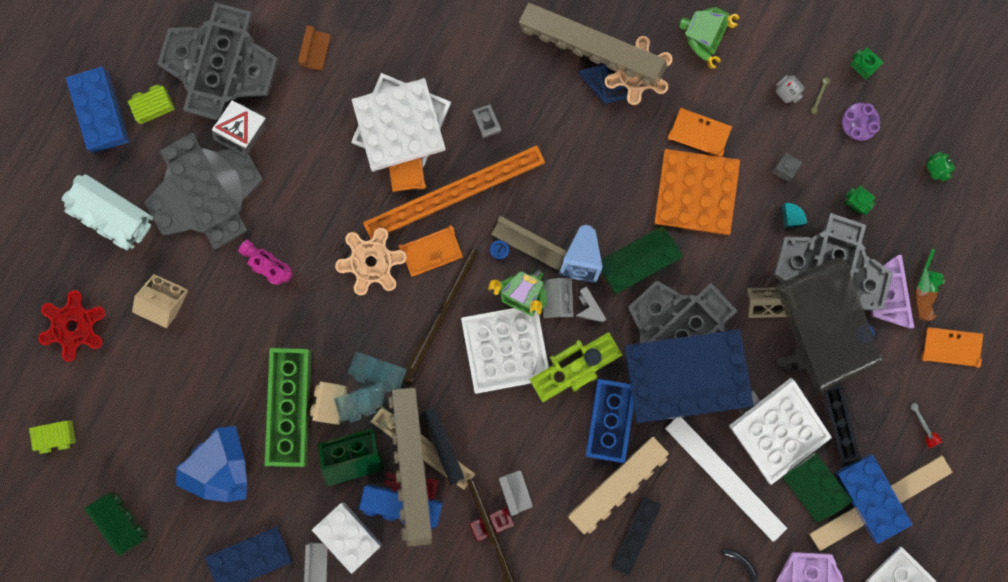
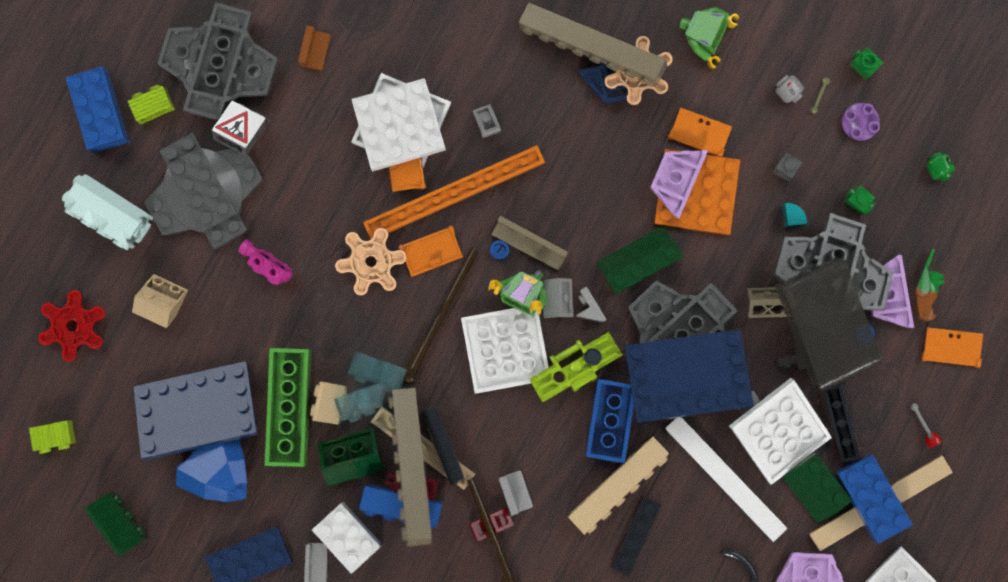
light blue slope [559,225,602,283] -> none
none -> plate [134,361,258,461]
none -> lavender wing [650,150,708,219]

